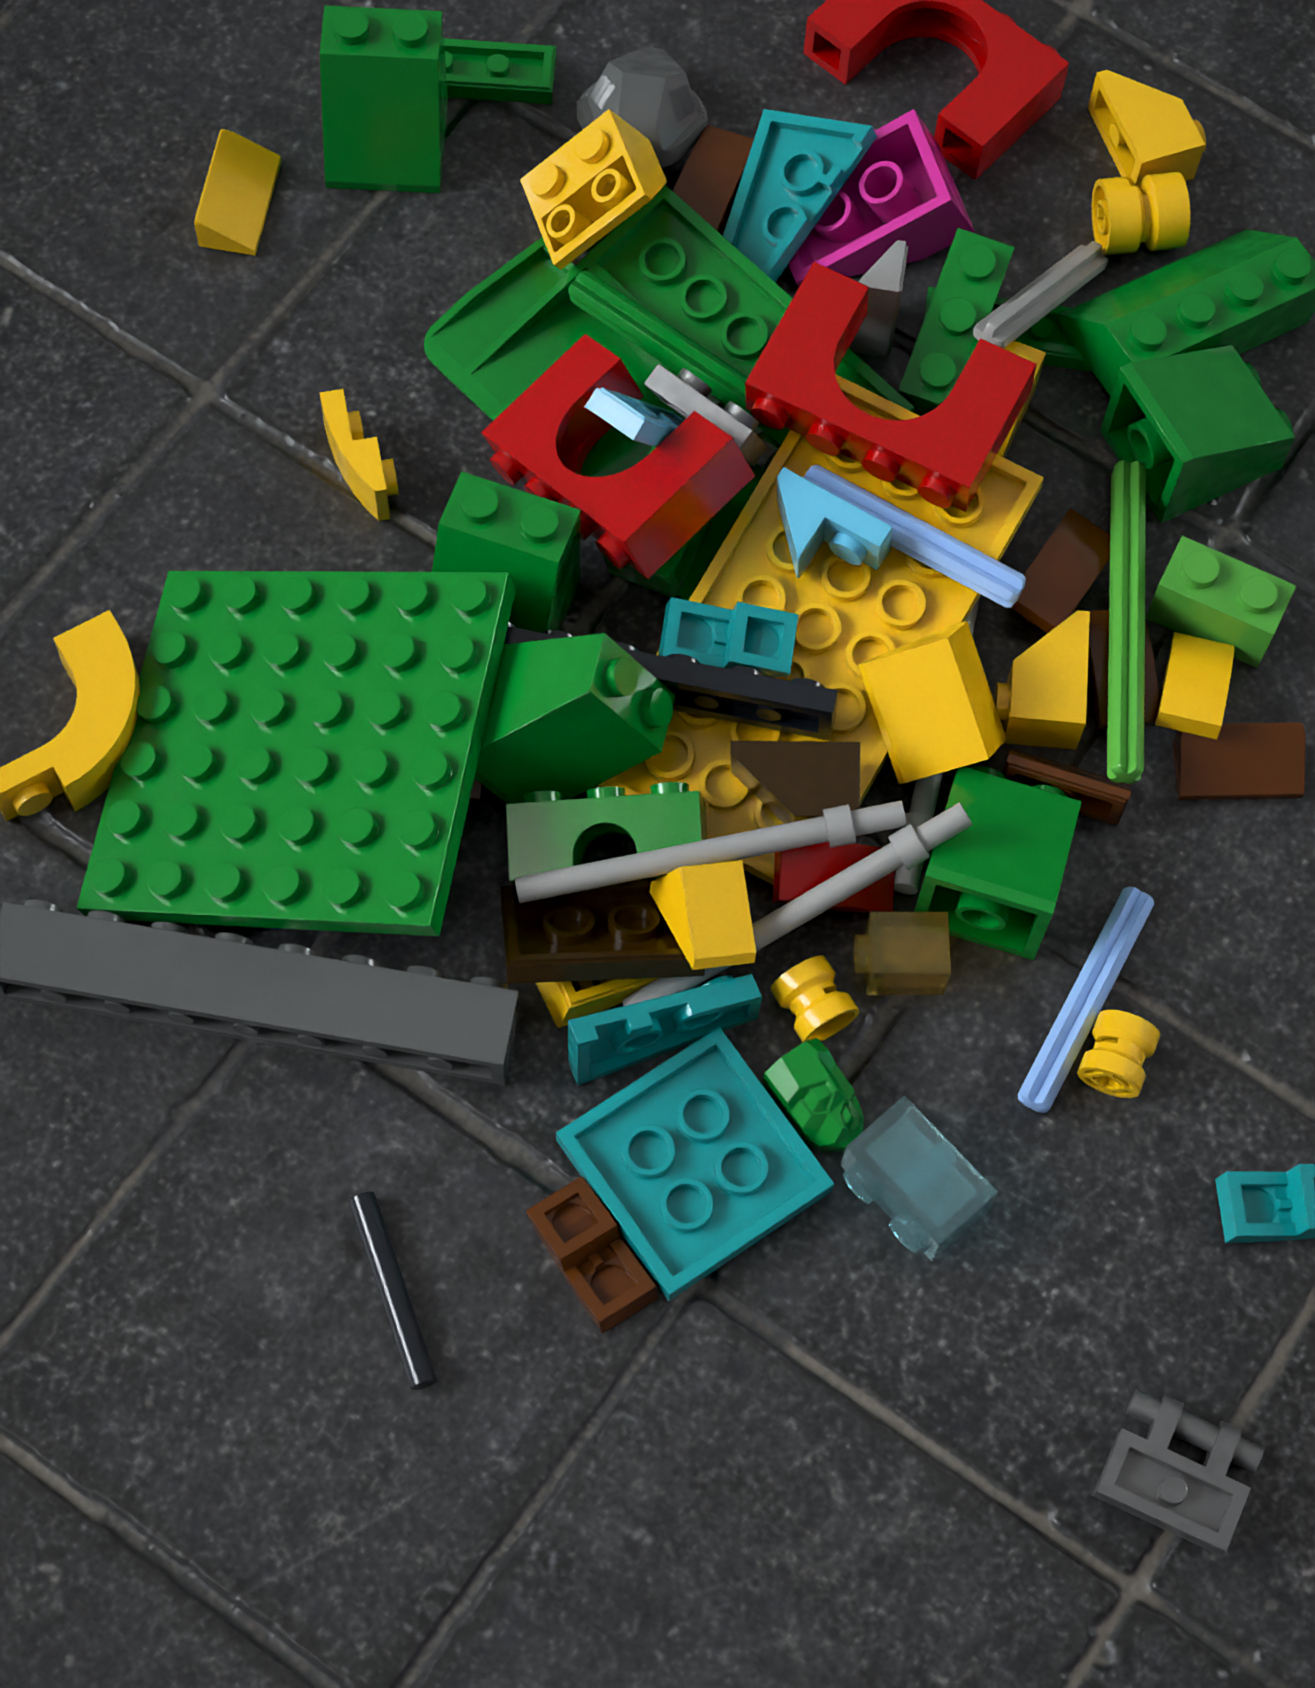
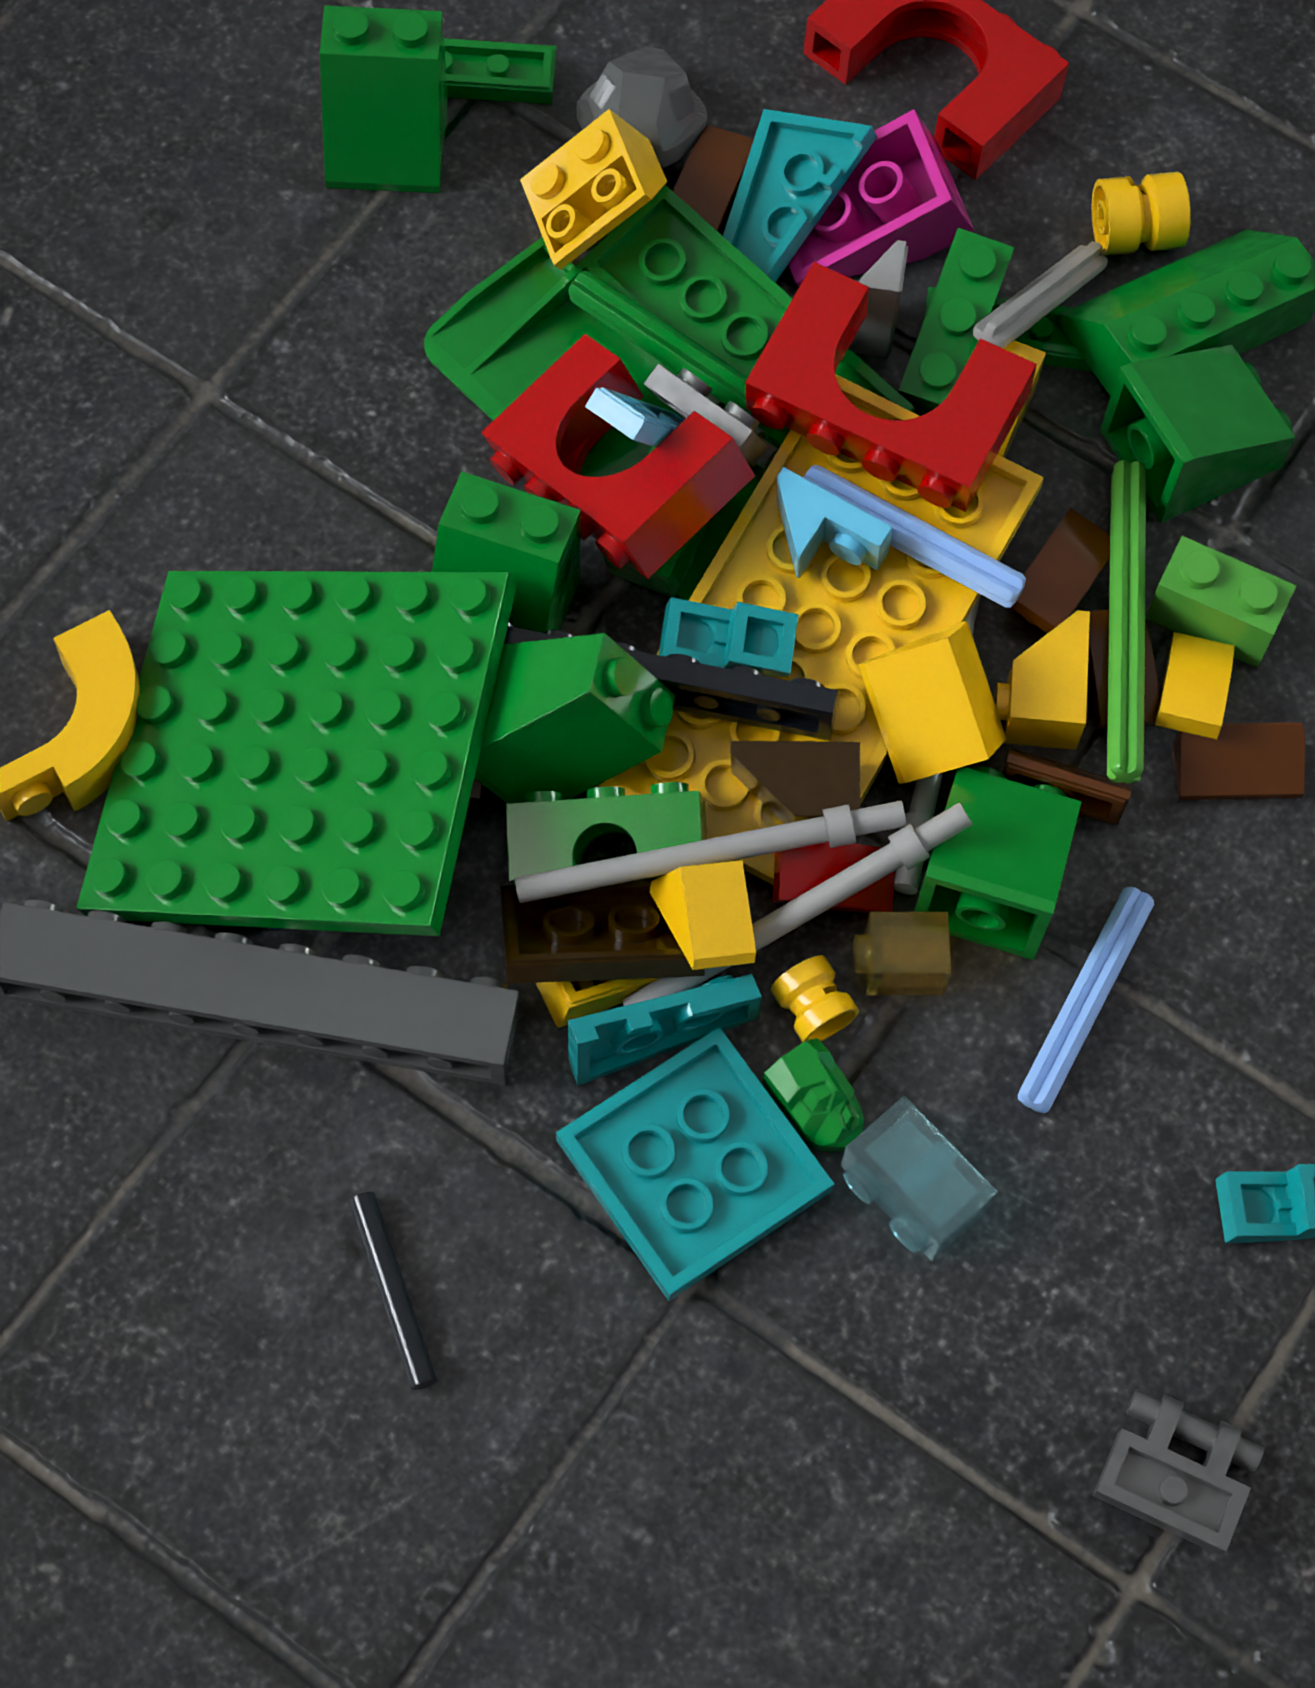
yellow slope [194,129,282,256] -> none
yellow slope [319,389,399,521] -> none
reddish brown slope [525,1176,659,1334] -> none
yellow wheel [1077,1010,1160,1098] -> none
yellow slope [1087,70,1206,185] -> none

